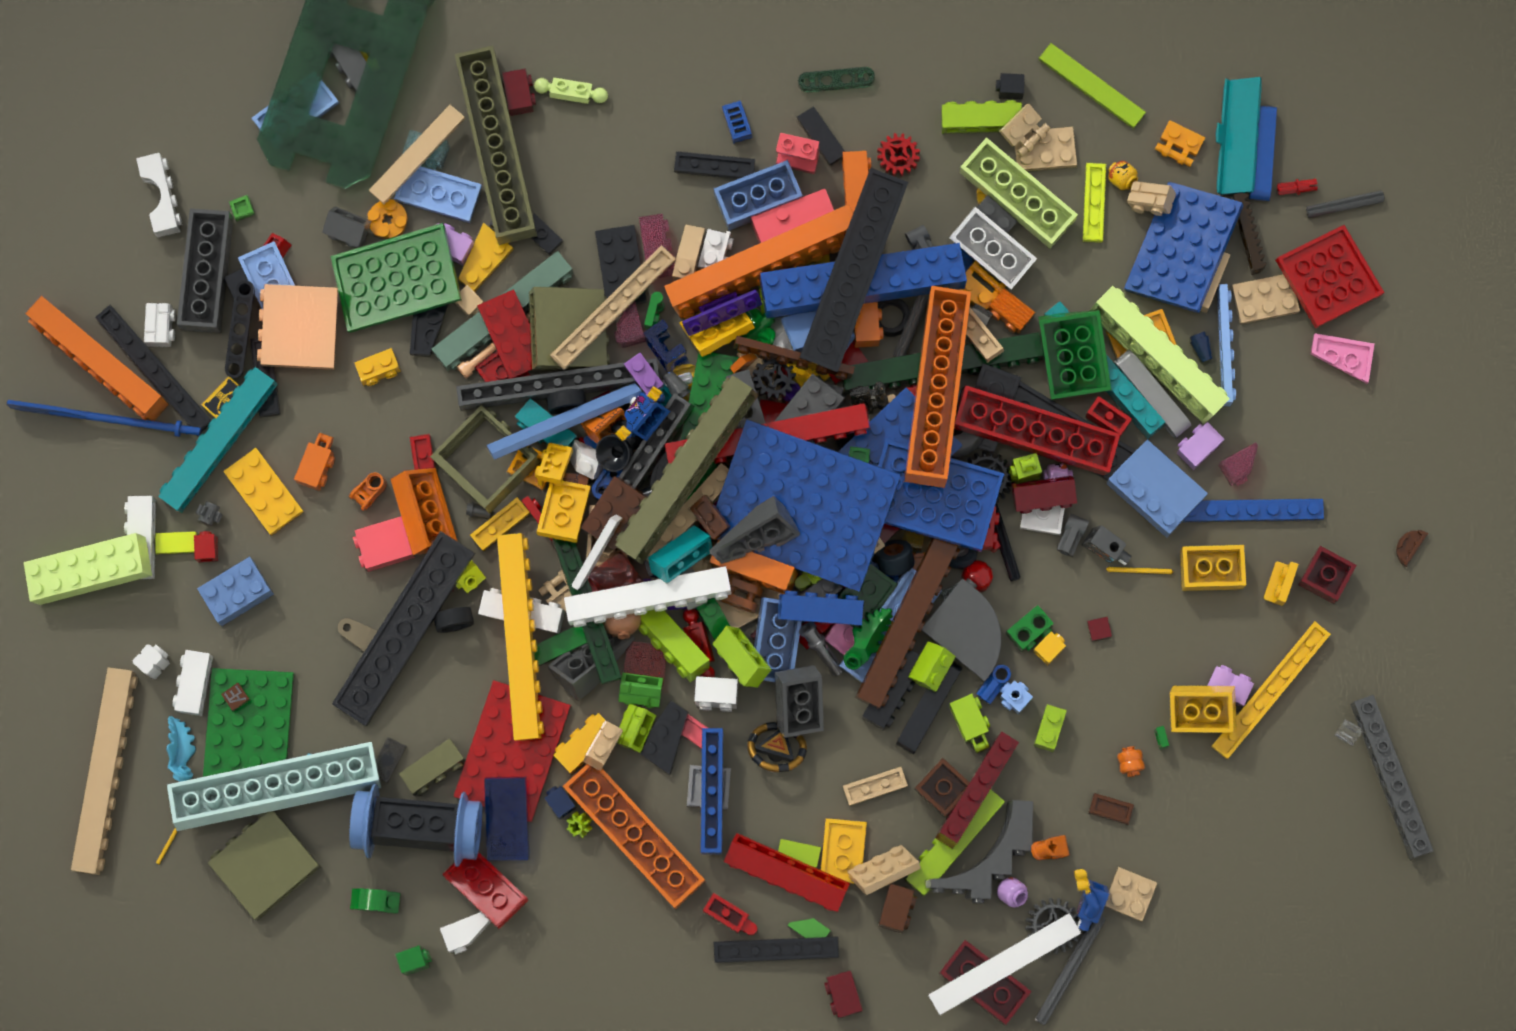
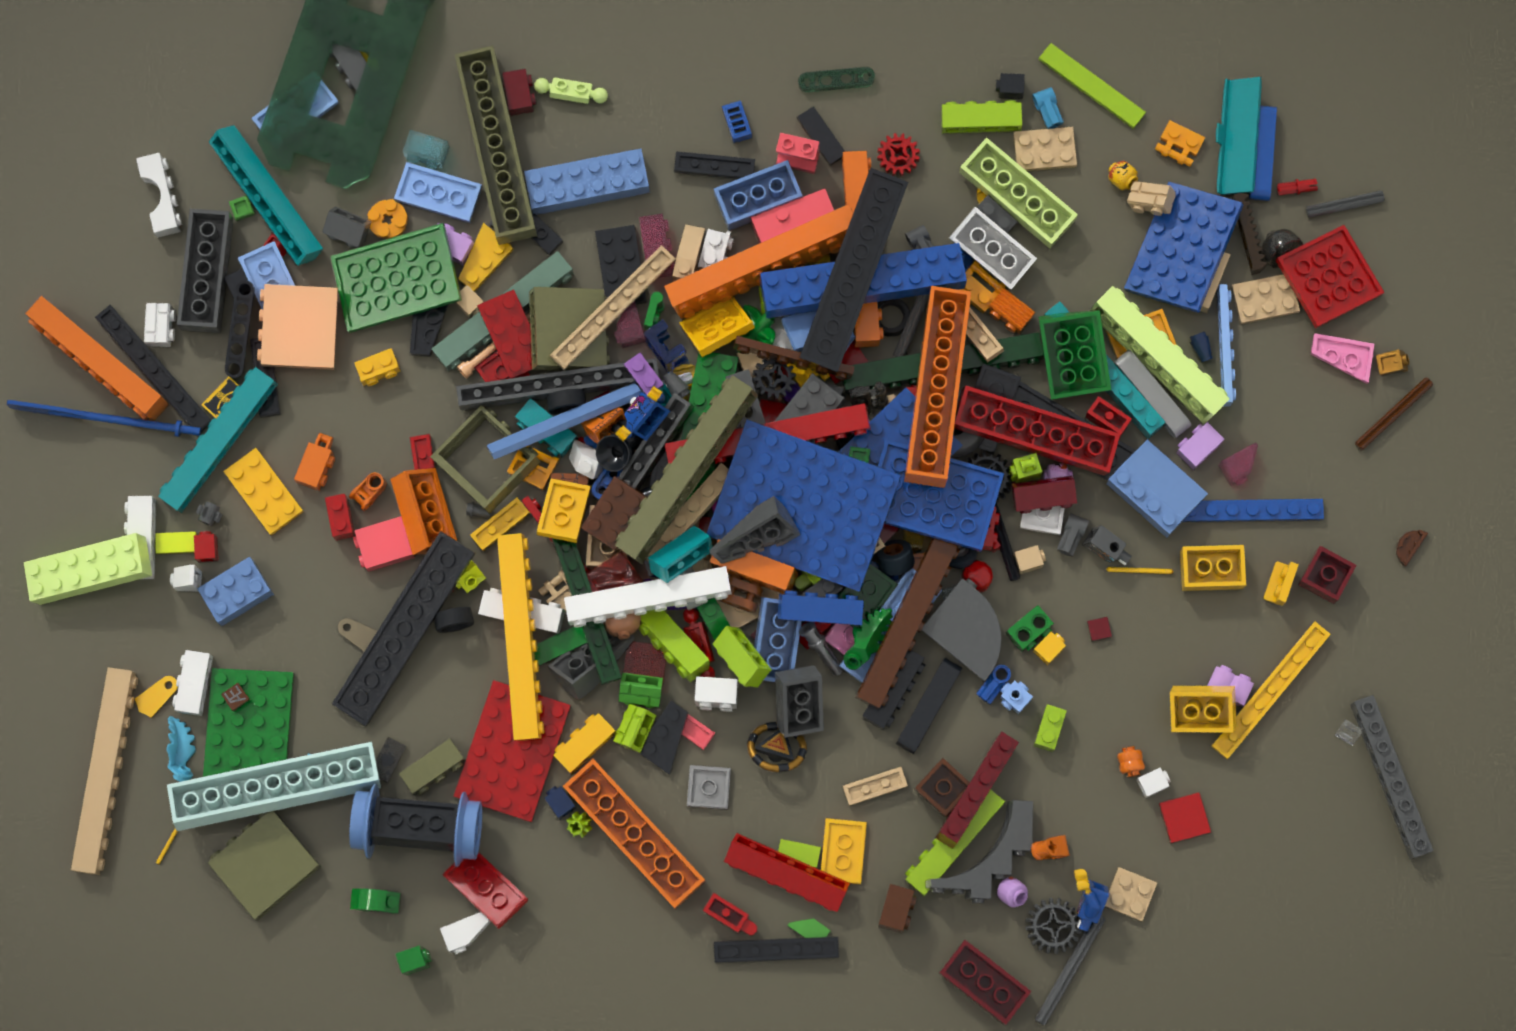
white brick [132,645,170,680] -> none
tan tile [369,105,465,205] -> none
clear blue plate [484,777,529,860] -> none
yellow bracket [535,442,573,486] -> none
white tile [572,514,622,590] -> none
tan brick [583,721,623,771] -> none
dark purple bracket [682,290,763,336] -> none
reddish brown plate [690,495,731,540] -> none
blue brick [701,728,723,855] -> none
orange tile [730,353,757,373] -> none
dark red brick [824,970,863,1019] -> none
tan plate [847,845,921,895] -> none
lime brick [908,641,956,692] -> none
white sticker [928,913,1081,1015] -> none
lime brick [949,694,990,753] -> none
tile [972,303,993,326] -> none
tan plate [999,104,1050,156] -> none
neon yellow tile [1083,163,1106,243] -> none
reddish brown tile [1088,793,1134,825] -> none
green tile [1154,726,1169,750] -> none
none -> yellow piece [135,676,178,718]
none -> white slope [170,565,202,592]
none -> teal brick [209,125,323,266]
none -> red brick [325,493,355,541]
none -> medium blue brick [524,149,650,215]
none -> tan brick [1014,545,1046,574]
none -> dark azure piece [1032,87,1063,129]
none -> white brick [1136,768,1170,798]
none -> red tile [1159,793,1211,844]
none -> clear smoke cylinder [1262,229,1303,269]
none -> reddish brown axle [1355,377,1433,450]
none -> pearl gold bracket [1376,349,1410,376]

